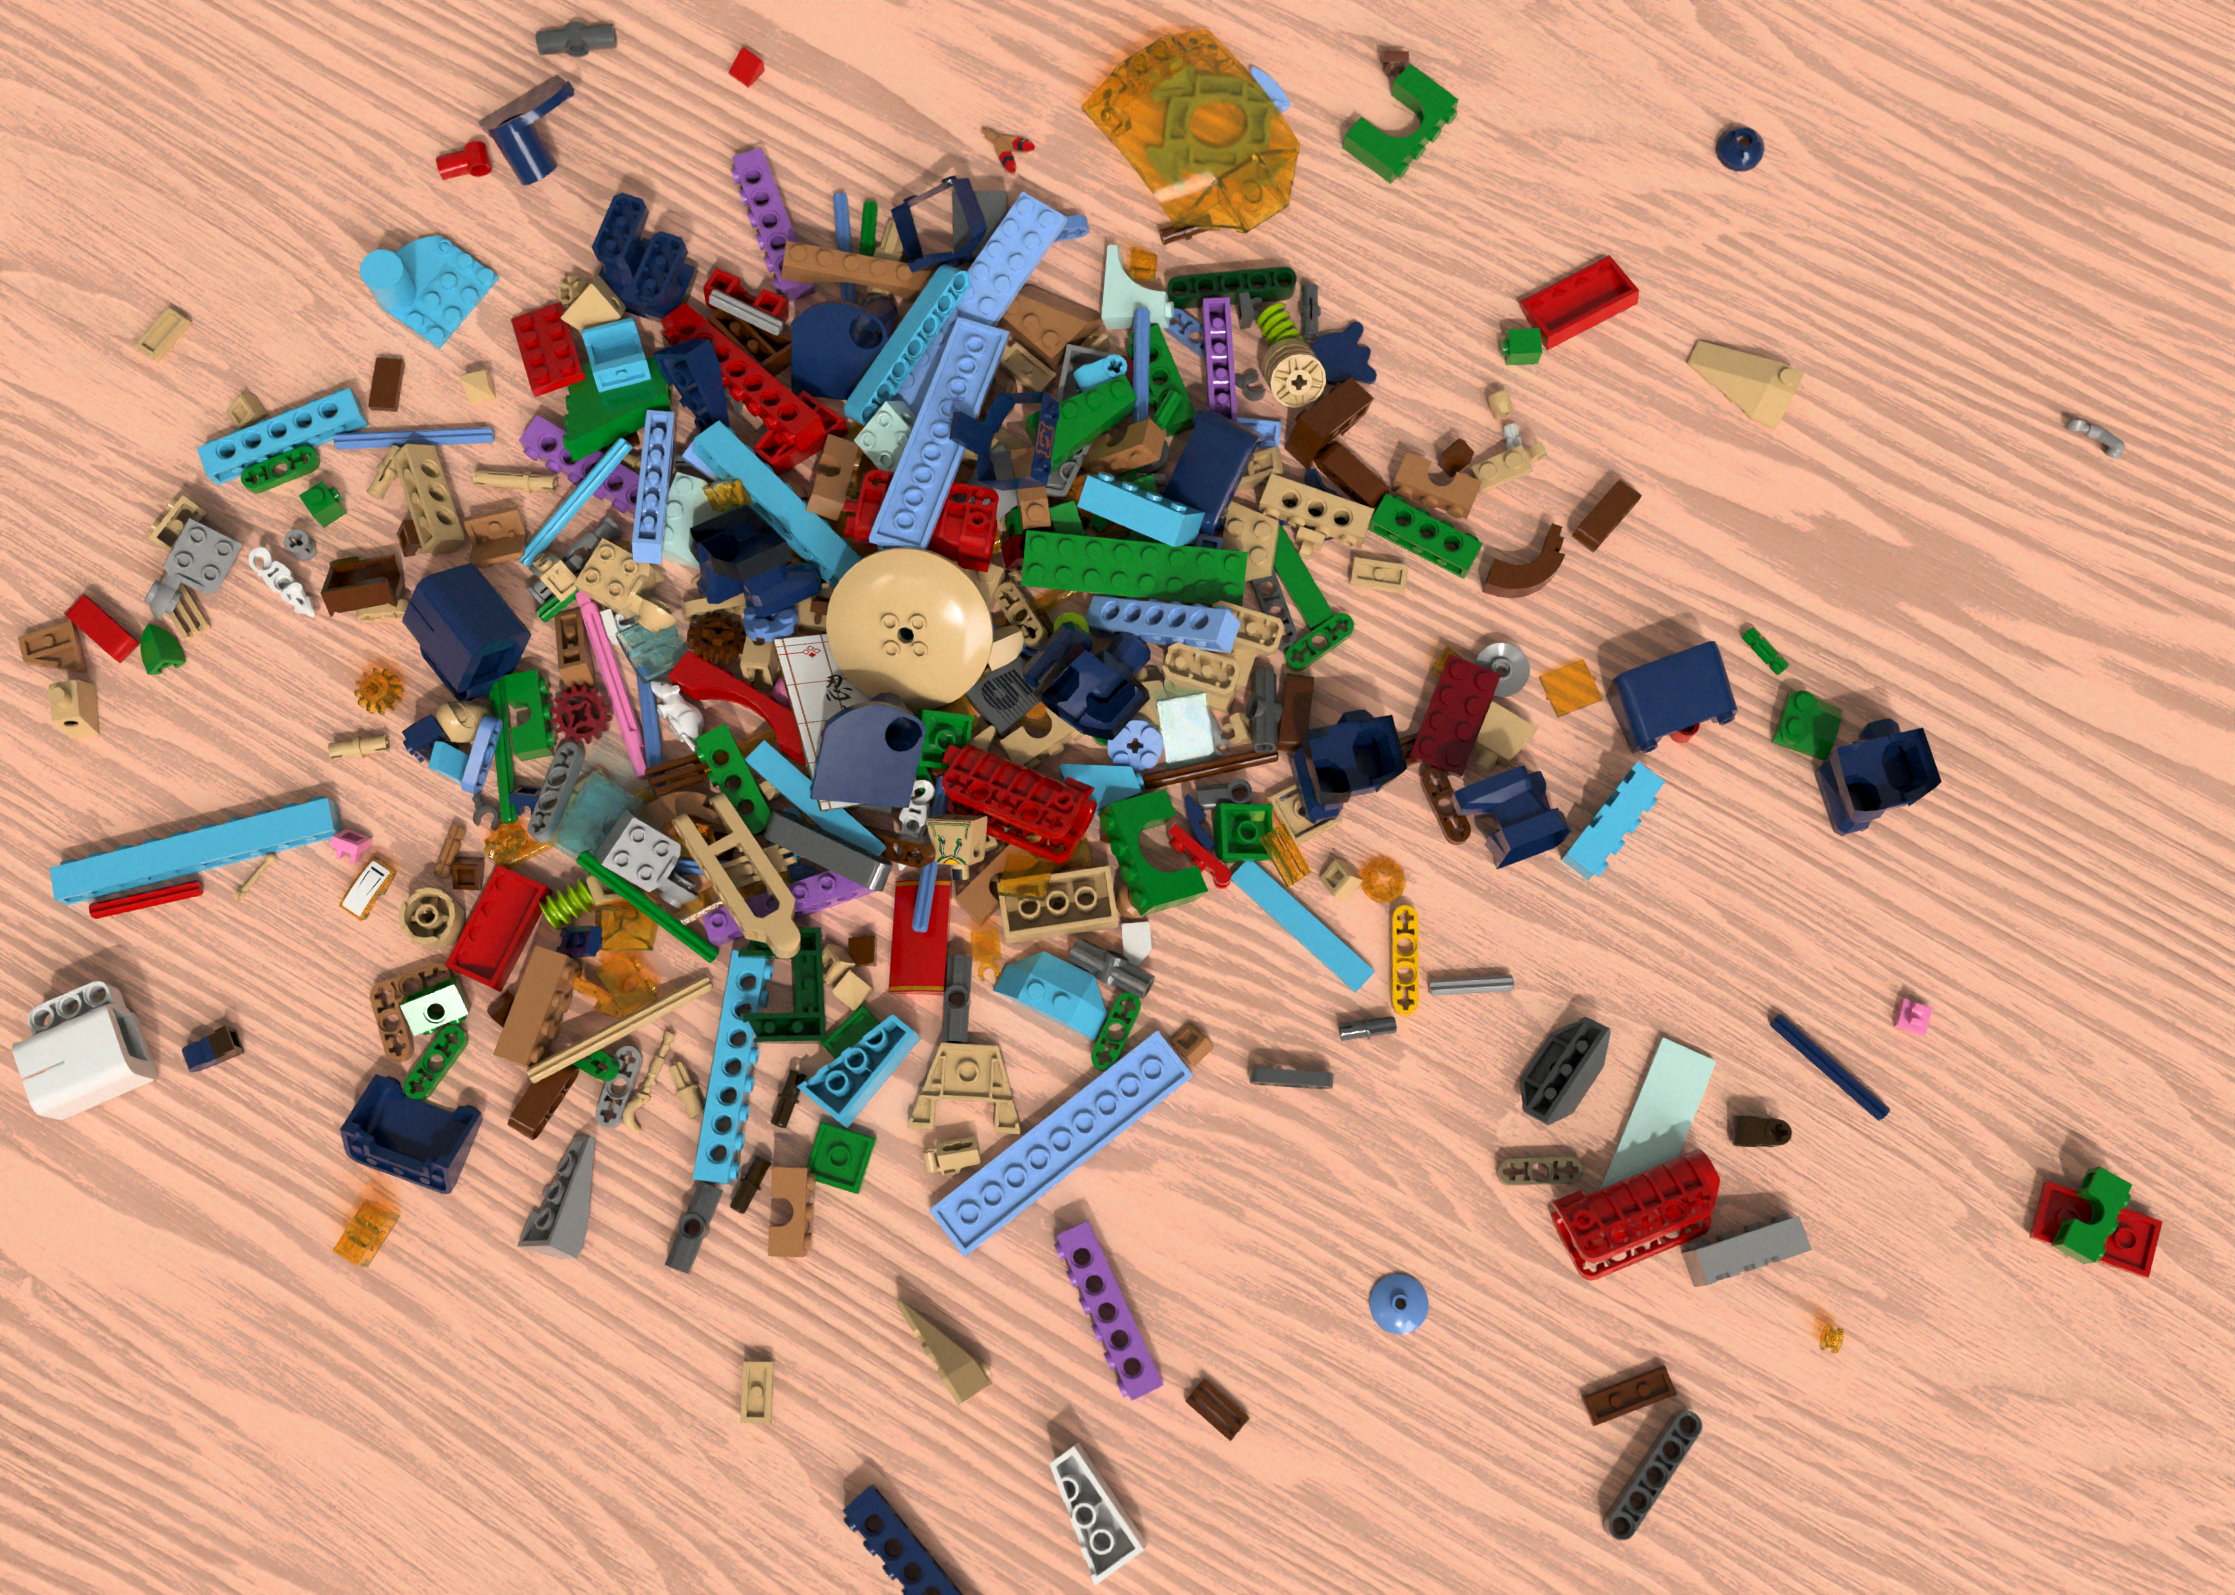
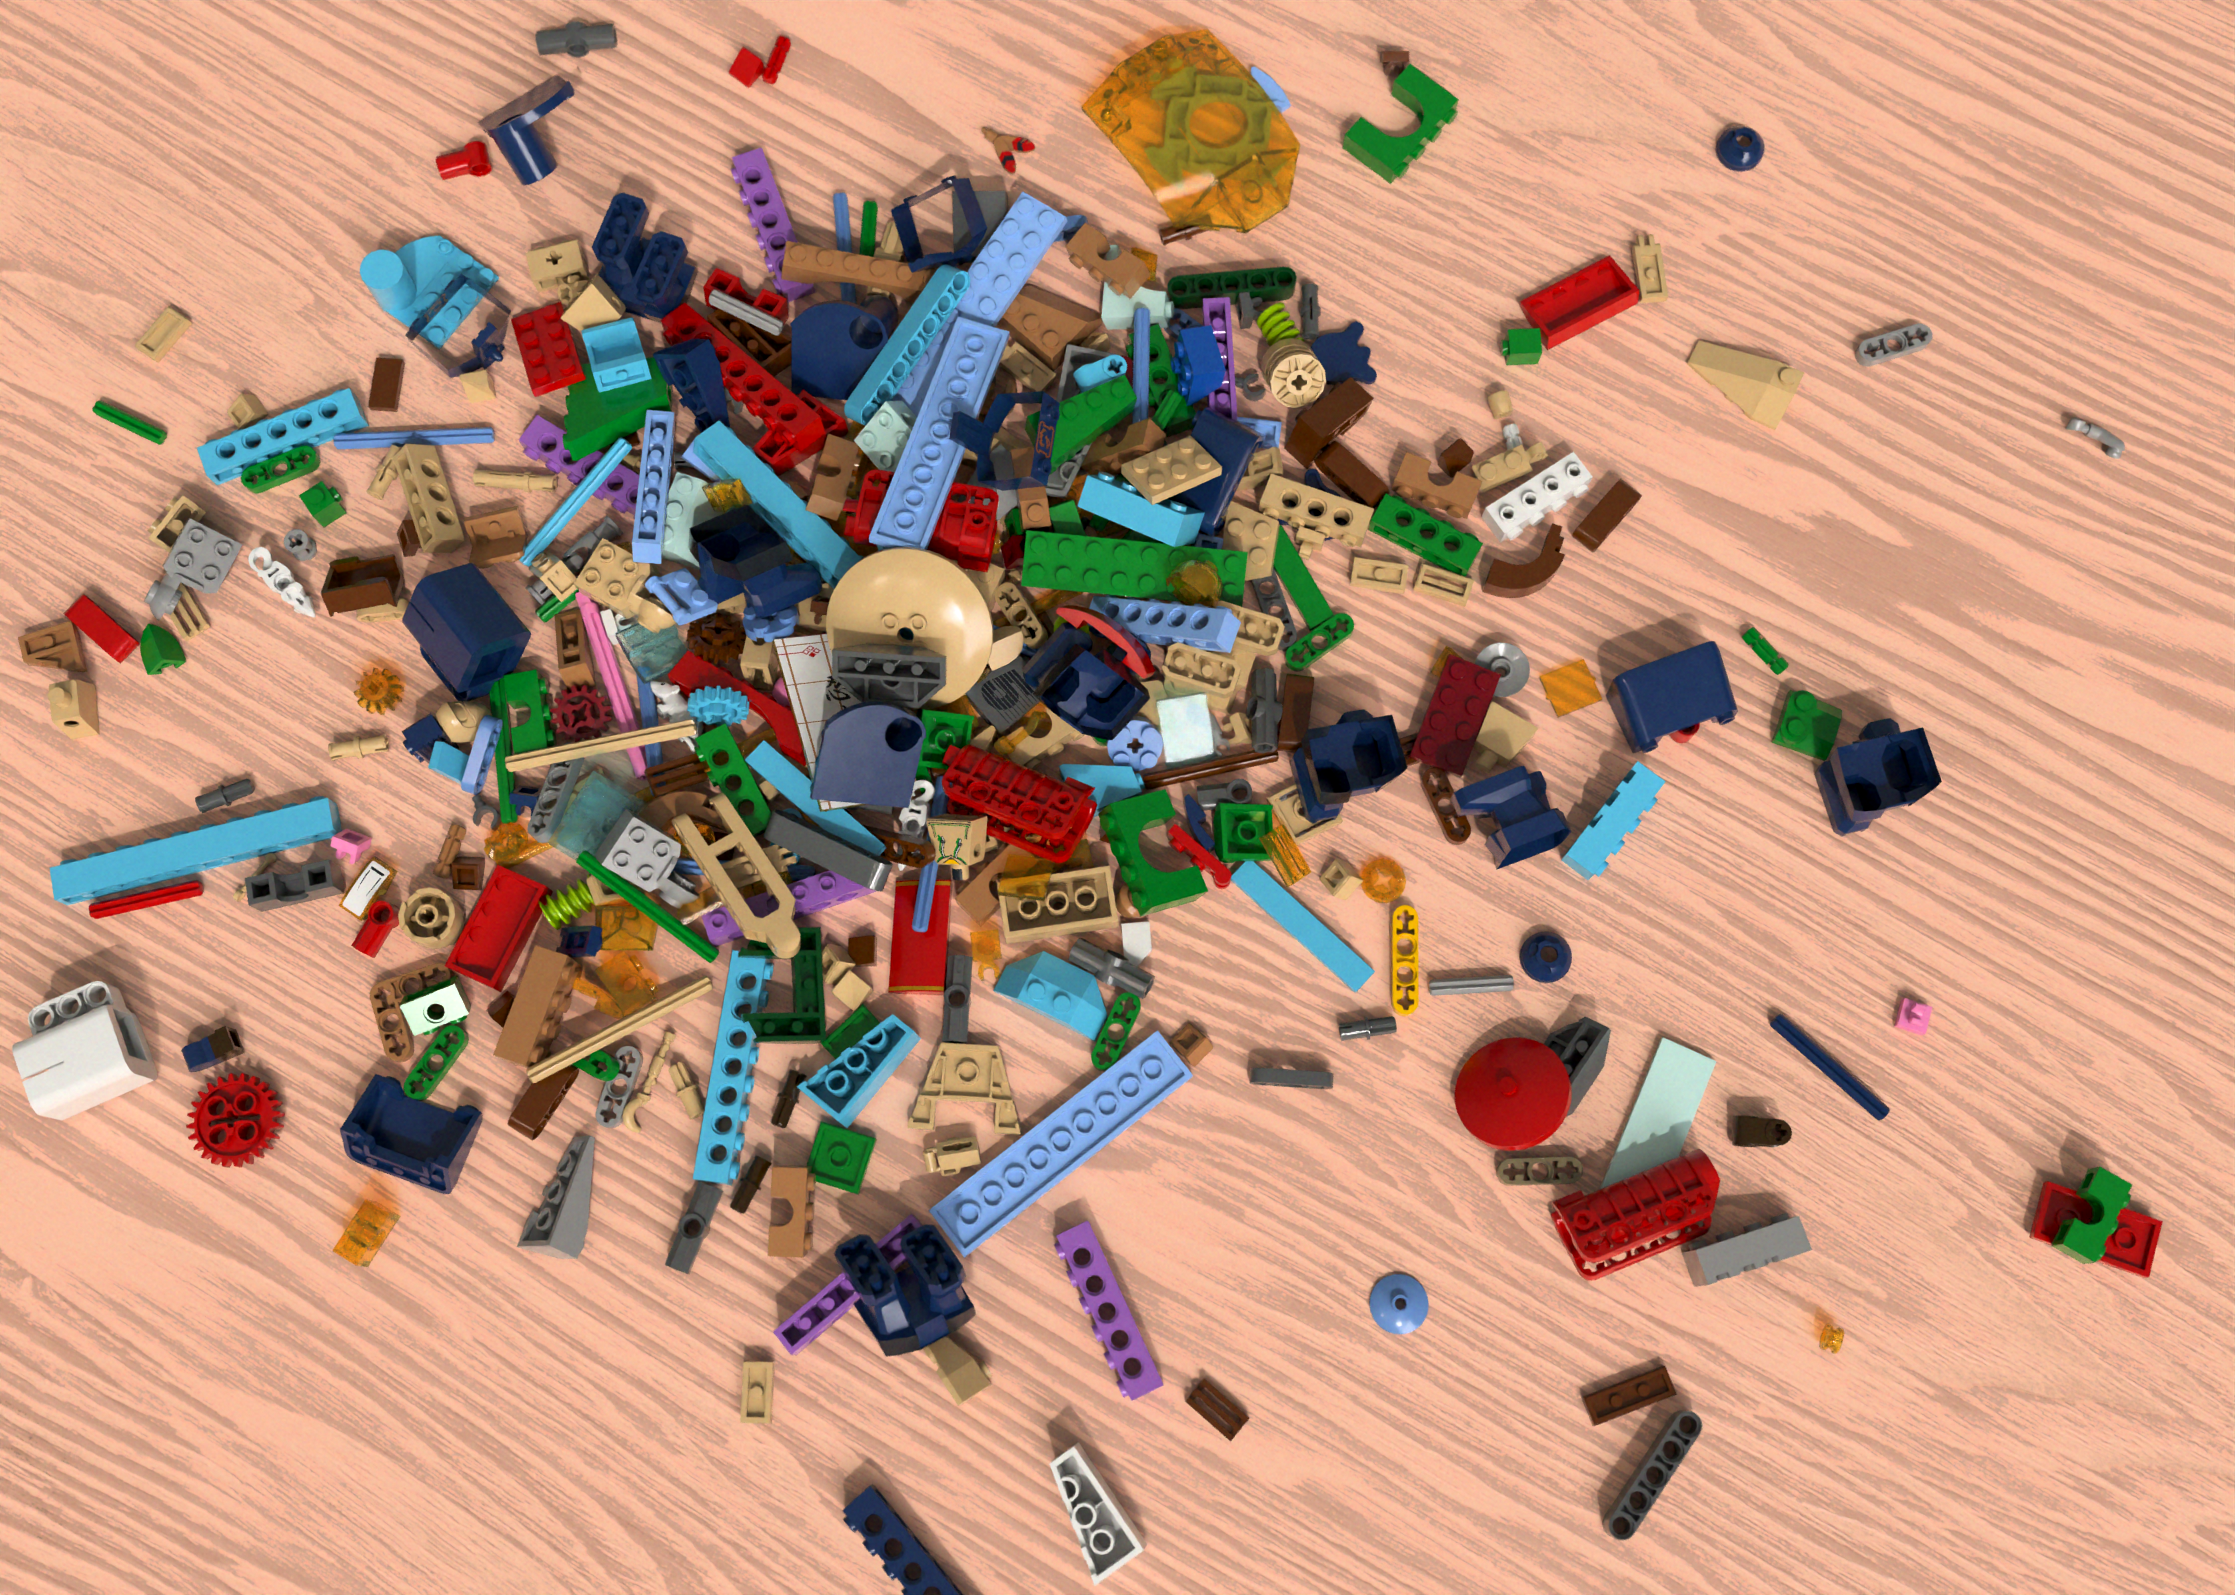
none -> green axle [92,400,167,445]
none -> red gear [186,1073,285,1168]
none -> dark grey axle [195,779,255,813]
none -> dark grey arch [245,859,345,912]
none -> red piece [351,901,400,958]
none -> dark blue piece [405,274,511,378]
none -> tan axle [505,719,697,772]
none -> tan brick [525,240,590,293]
none -> light blue plate [645,567,718,626]
none -> medium azure gear [687,686,749,727]
none -> red axle [762,36,791,85]
none -> medium lavender brick [773,1214,923,1355]
none -> dark grey wedge [832,643,947,708]
none -> dark blue piece [834,1224,976,1357]
none -> clear yellow piece [994,711,1045,755]
none -> red slope [1056,605,1155,679]
none -> medium nougat arch [1065,223,1150,299]
none -> tan plate [1121,435,1222,505]
none -> clear yellow cylinder [1166,560,1223,608]
none -> blue slope [1171,325,1226,406]
none -> tan tile [1413,563,1474,607]
none -> red dish [1455,1037,1572,1151]
none -> white brick [1481,452,1593,543]
none -> dark blue piece [1519,931,1572,983]
none -> tan hinge [1632,234,1668,303]
none -> light grey beam [1855,324,1932,367]

